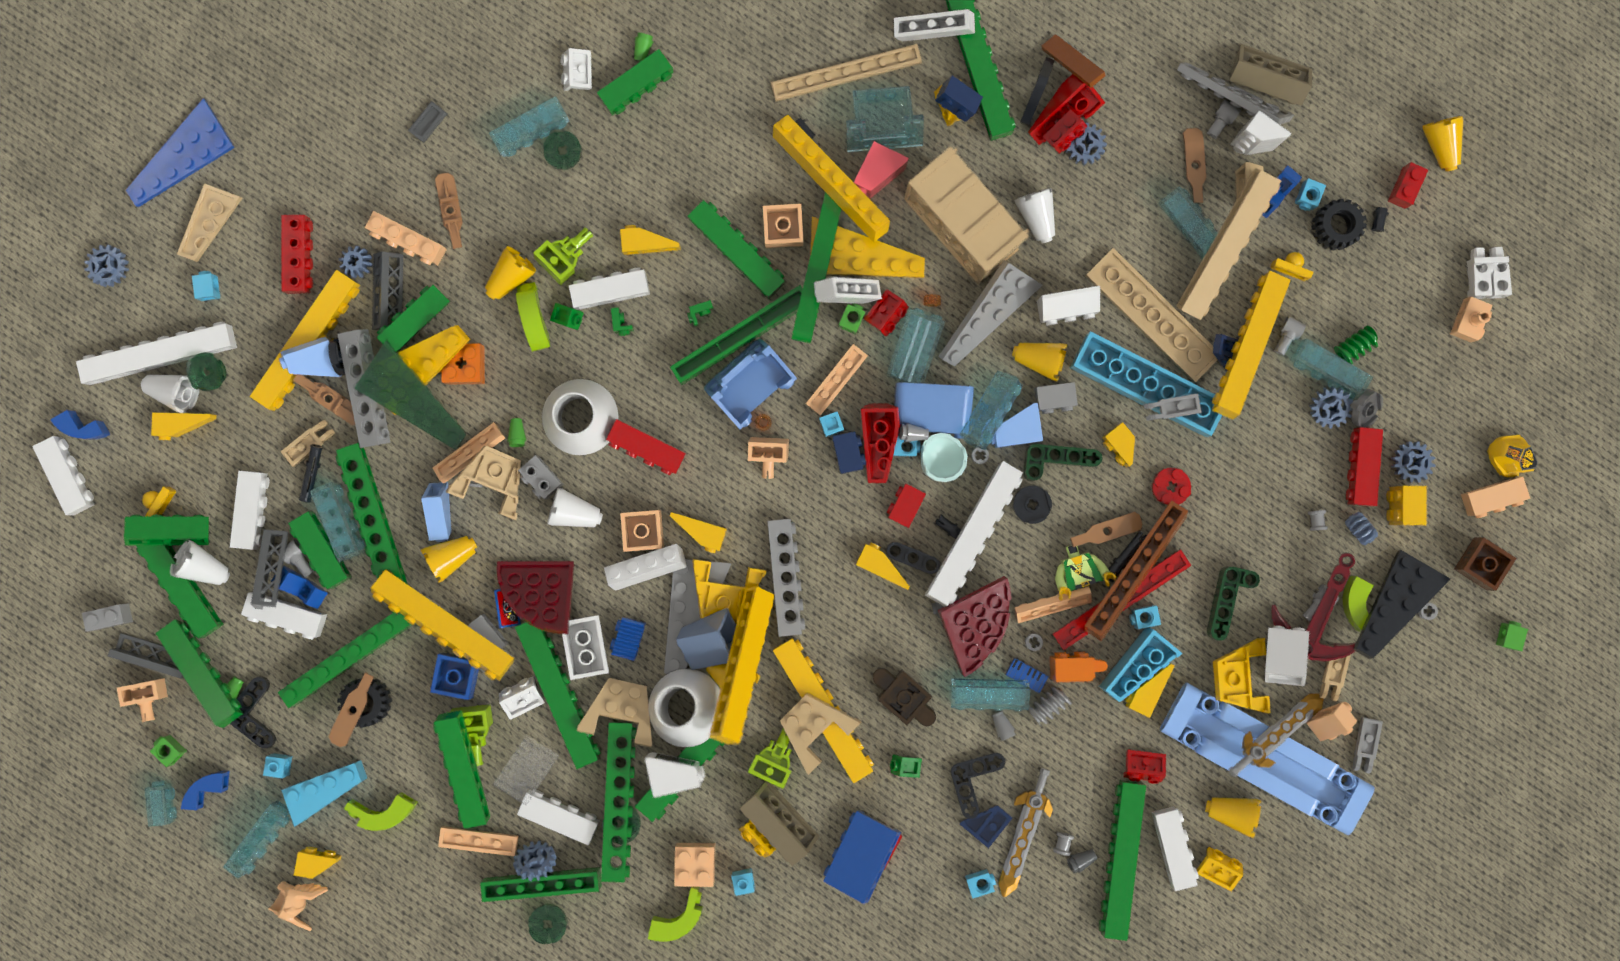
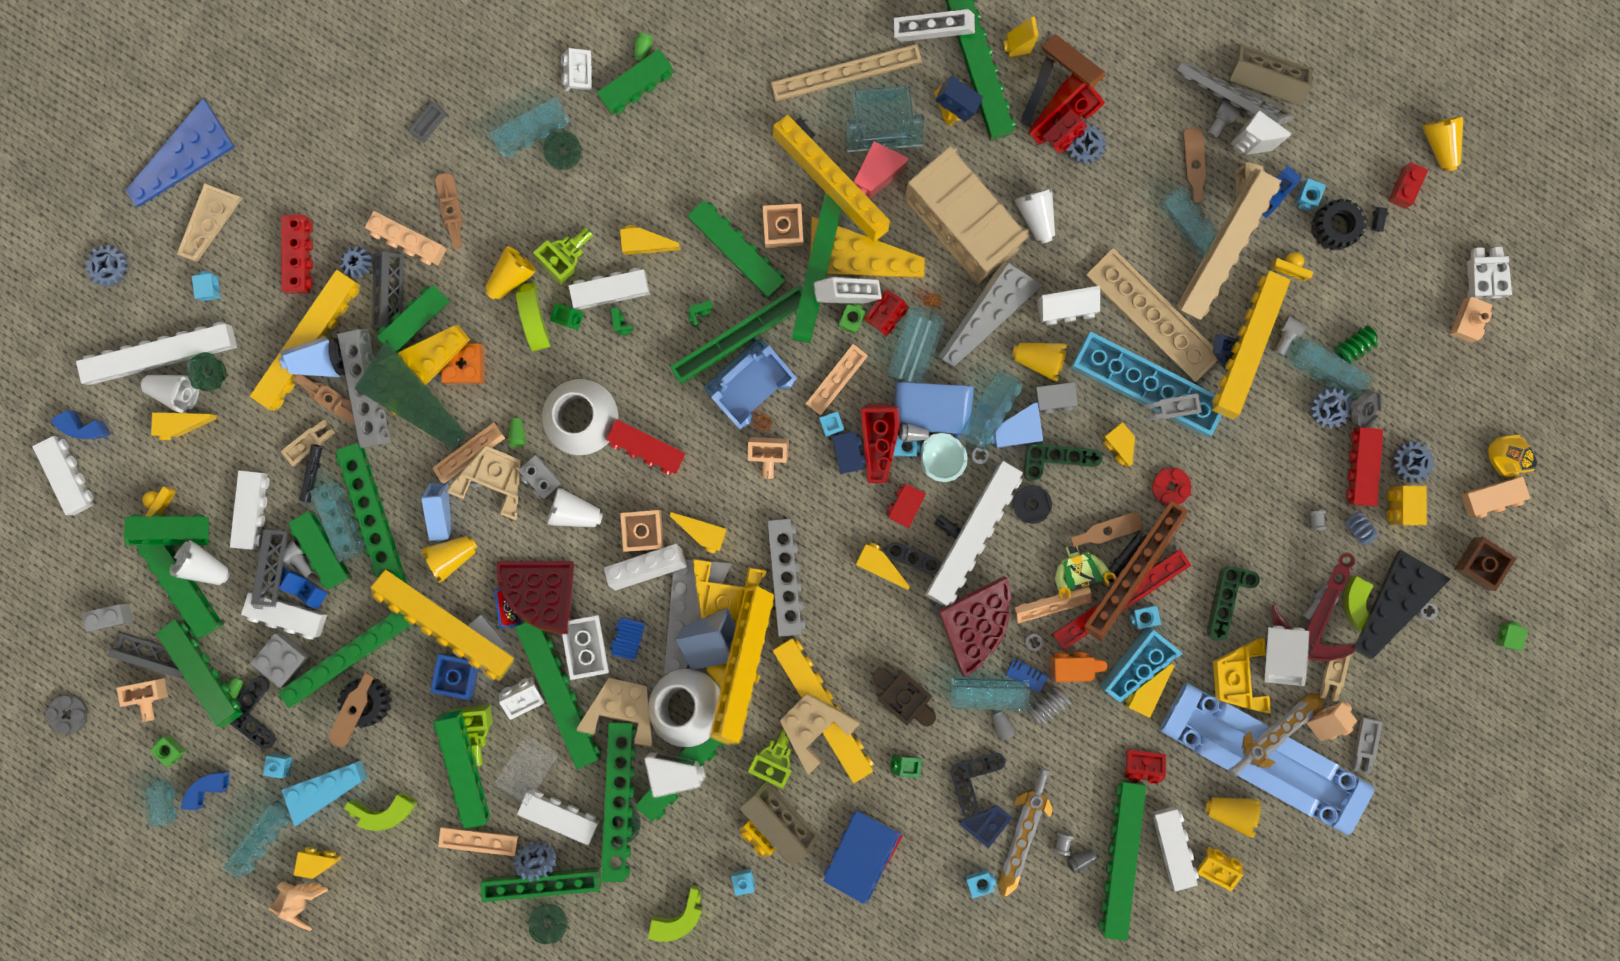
light nougat brick [674,843,715,887] -> none
none -> flat silver plate [45,695,88,734]
none -> light grey brick [250,632,311,688]
none -> yellow slope [1003,17,1039,58]

